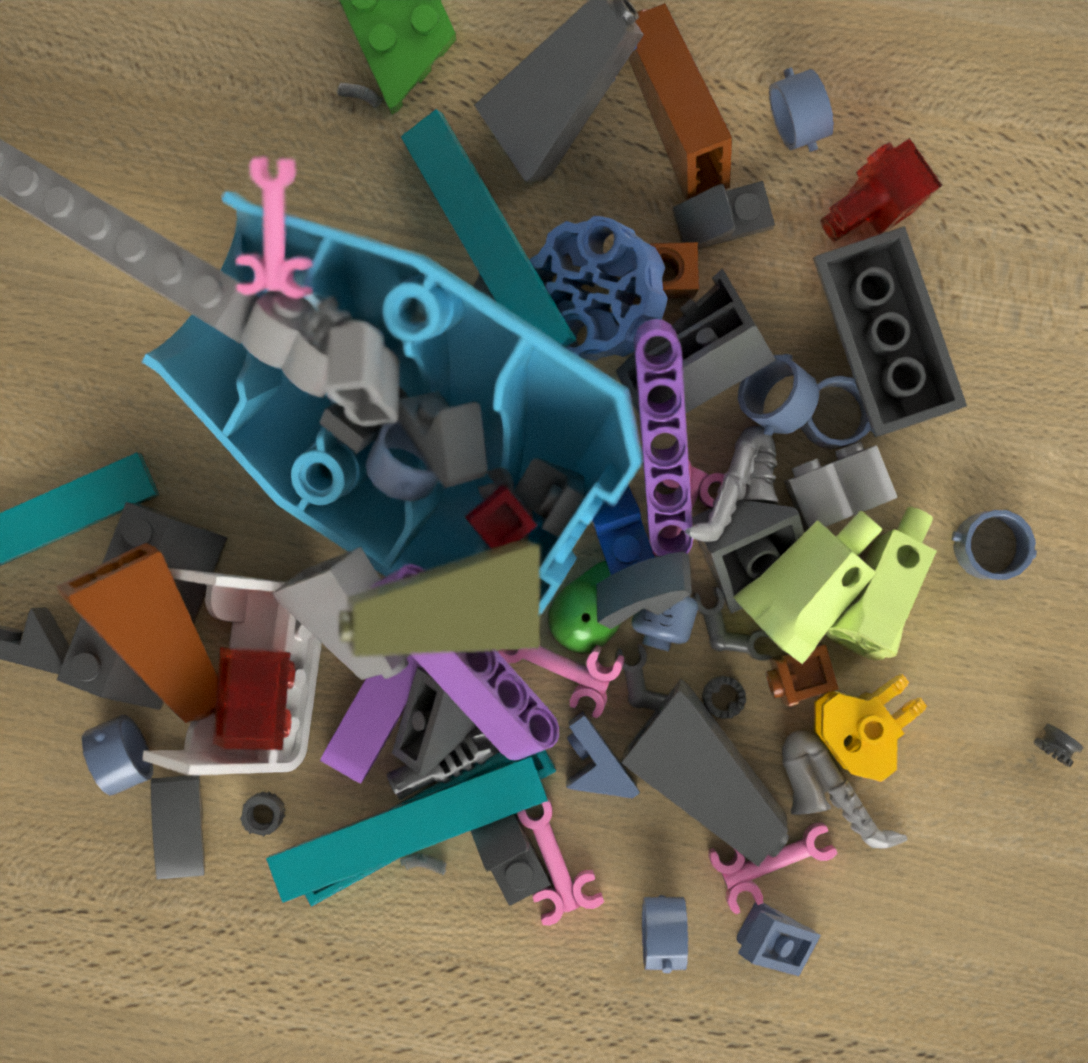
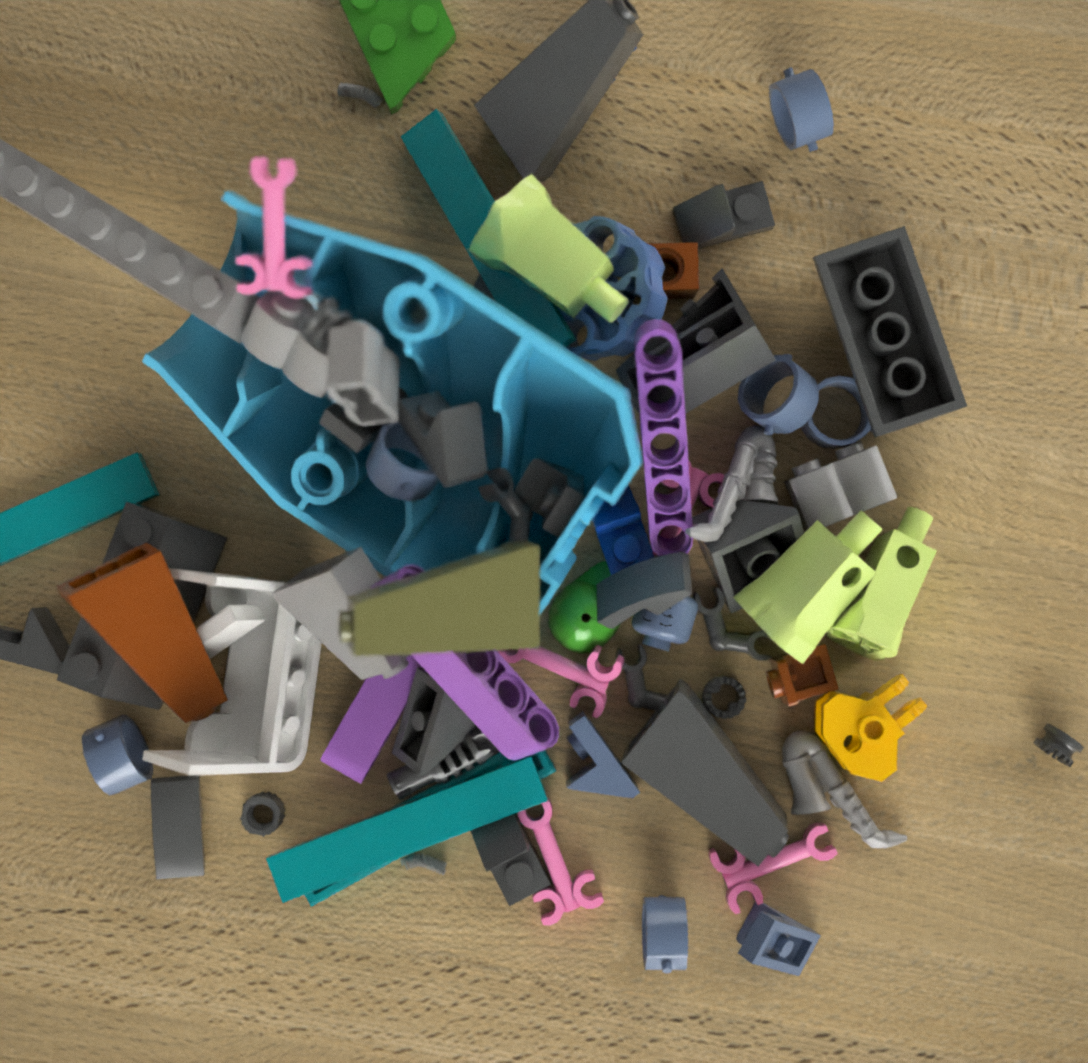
clear red brick [213,647,295,750] -> none
dark red plate [465,485,537,549] -> none
dark orange slope [628,3,732,200] -> none
clear red brick [820,138,943,242] -> none
sand blue piece [951,510,1037,580] -> none
none -> white tile [196,605,266,659]
none -> yellowish green piece [469,174,628,323]

